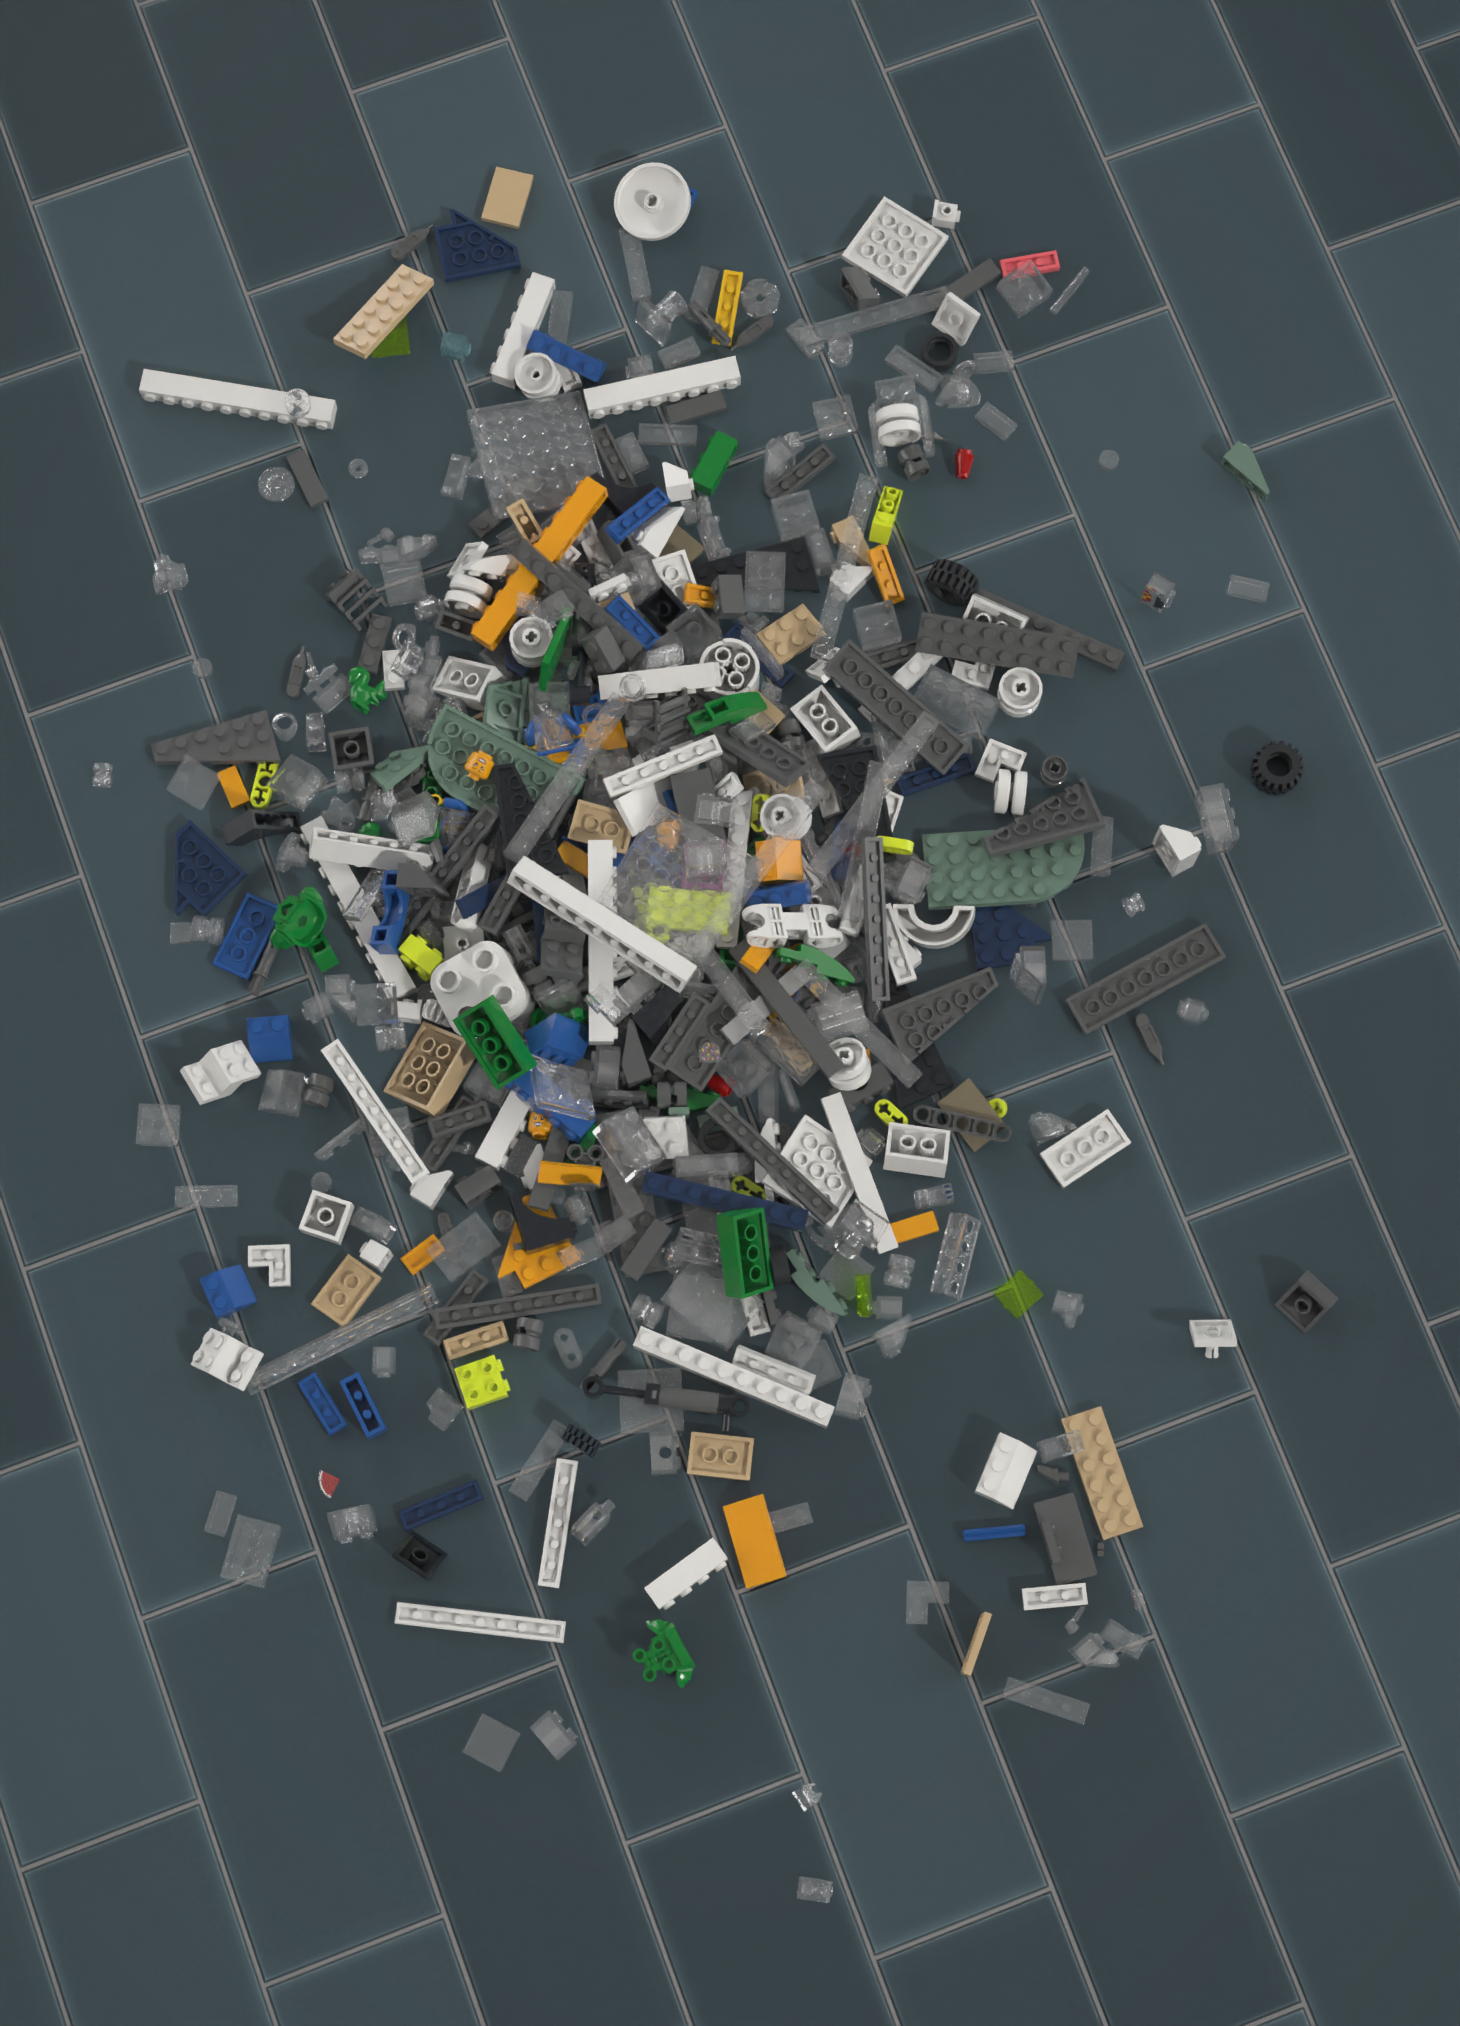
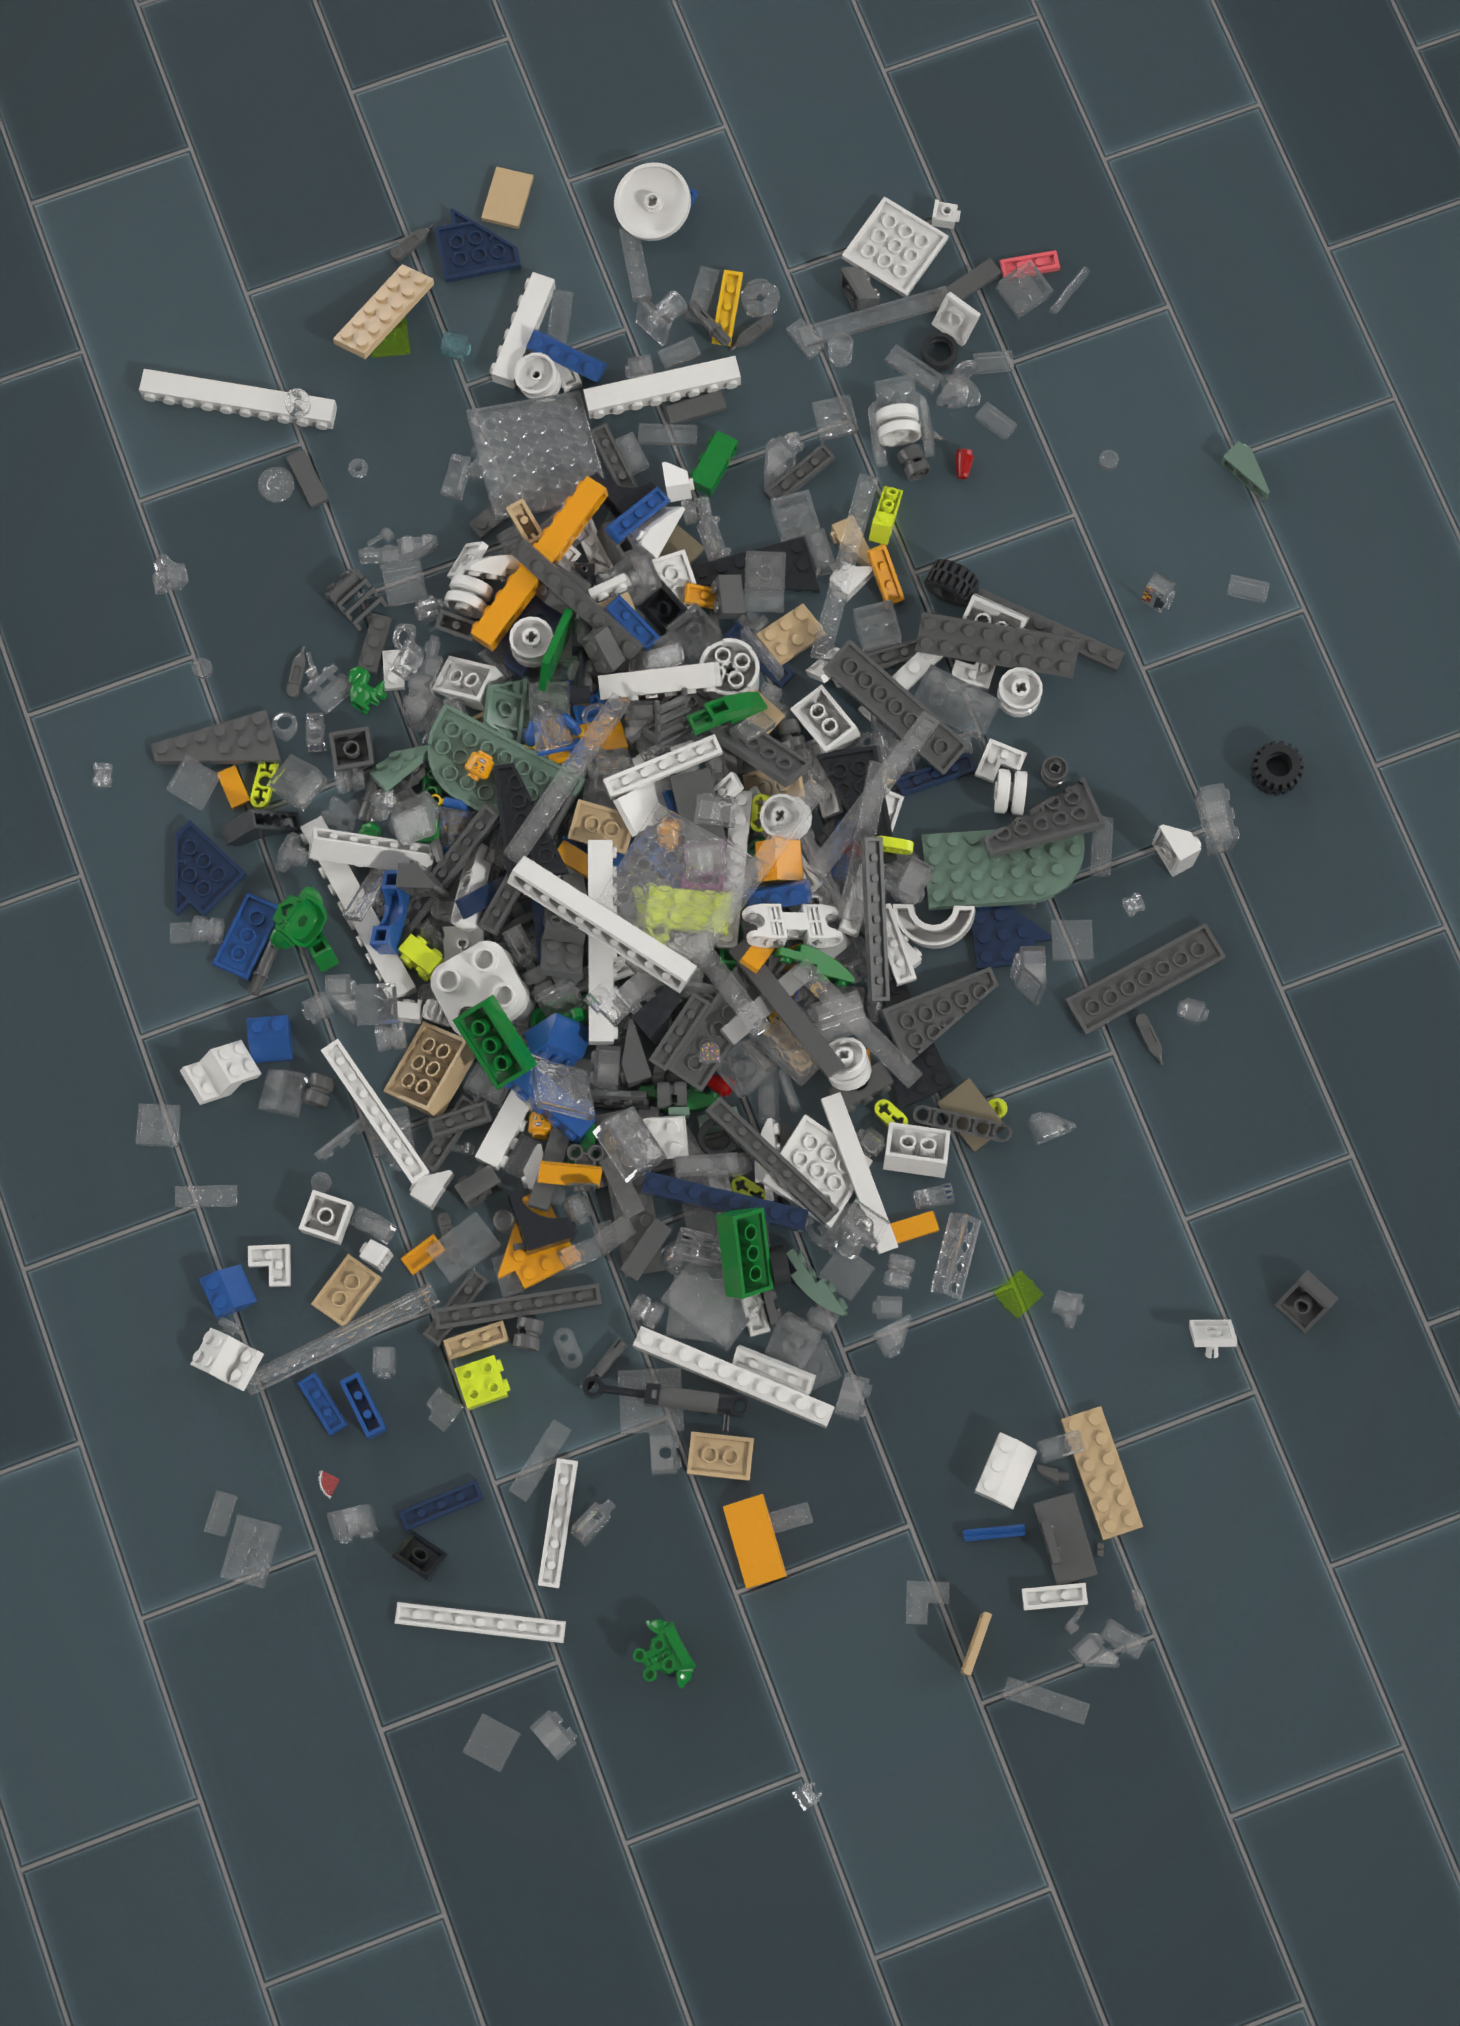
clear slope [516,591,541,618] -> none
clear bracket [528,589,575,632] -> none
black wheel [561,1424,601,1458] -> none
clear piece [619,674,646,702] -> none
white brick [644,1538,728,1610] -> none
clear bracket [797,1876,833,1903] -> none
clear neon green slope [855,1273,873,1317] -> none
white plate [1040,1109,1131,1188] -> none

